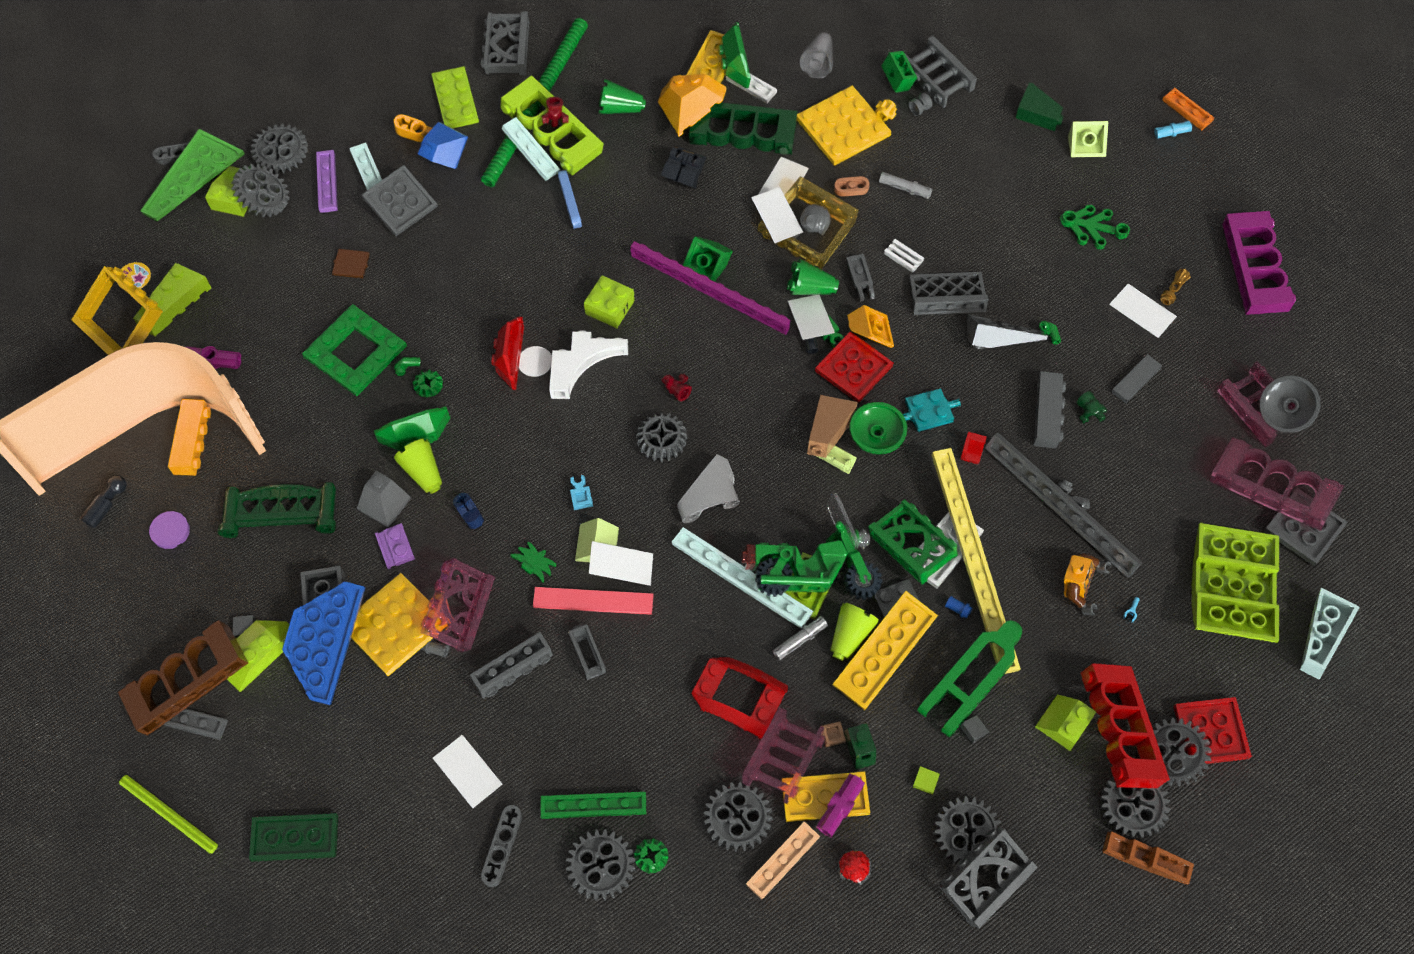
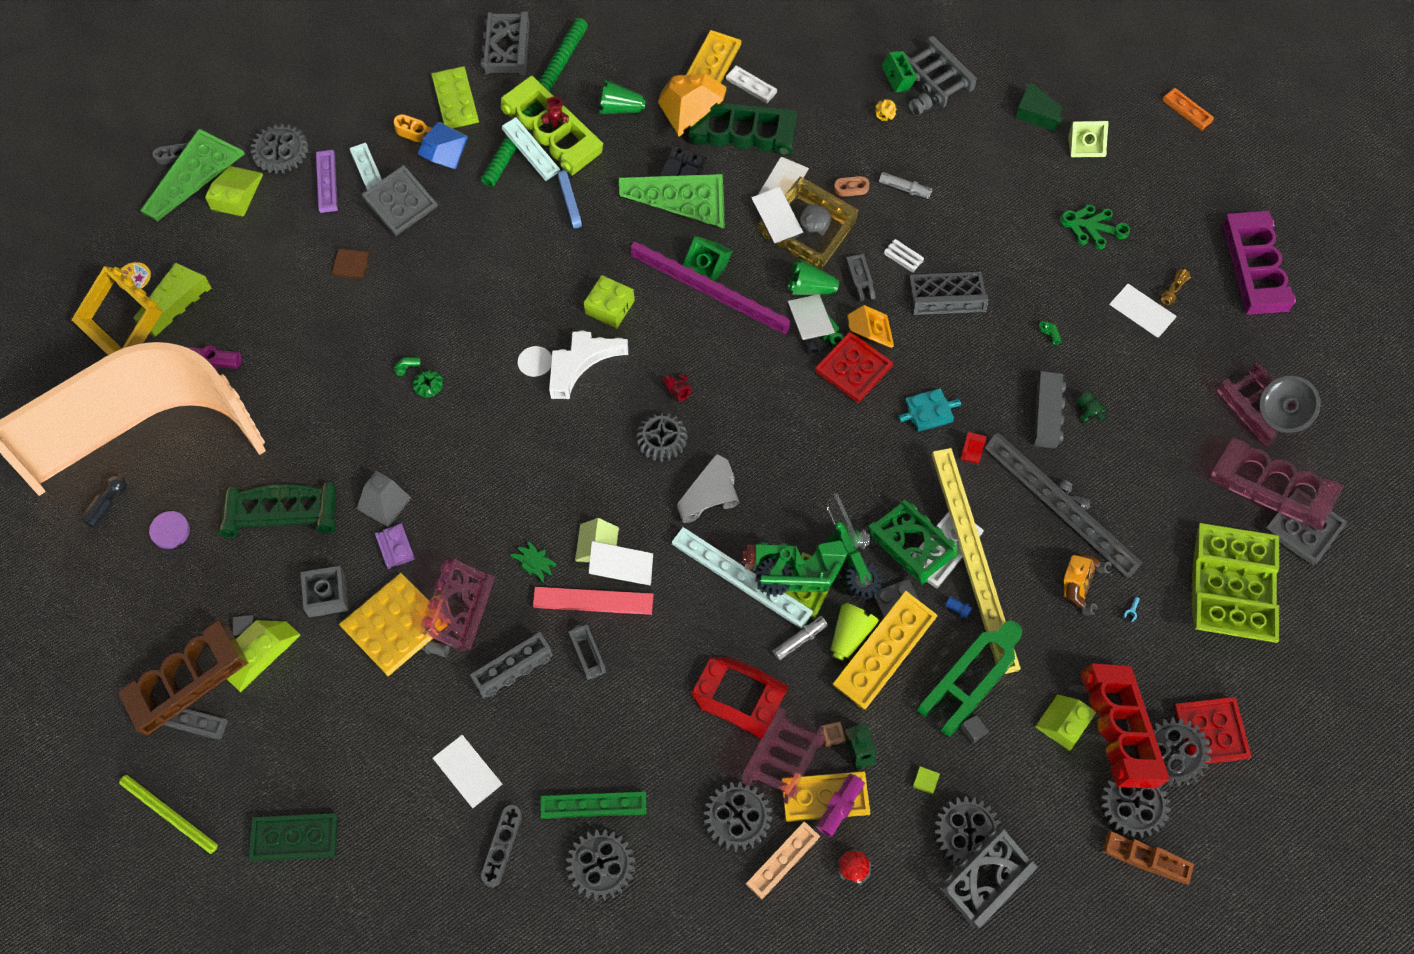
light orange brick [168,399,211,476] -> none
dark grey gear [231,164,290,217] -> none
blue plate [282,582,366,705] -> none
green plate [302,304,407,397] -> none
green wedge [374,406,450,452] -> none
lime cone [394,439,442,494] -> none
dark blue piece [453,493,484,529] -> none
red wedge [492,316,524,390] -> none
medium azure plate [570,475,593,510] -> none
green gear [634,838,668,873] -> none
green wedge [718,22,751,88] -> none
yellow plate [797,85,891,166] -> none
clear cone [800,33,833,78] -> none
medium nougat slope [807,395,858,458] -> none
yellowish green hinge [817,446,857,474] -> none
green dish [850,402,907,454] -> none
wedge [967,314,1048,349] -> none
dark grey tile [1112,355,1162,403] -> none
medium azure pin [1154,121,1192,139] -> none
light aqua wedge [1300,588,1359,680] -> none
none -> bright green wing [619,174,725,228]

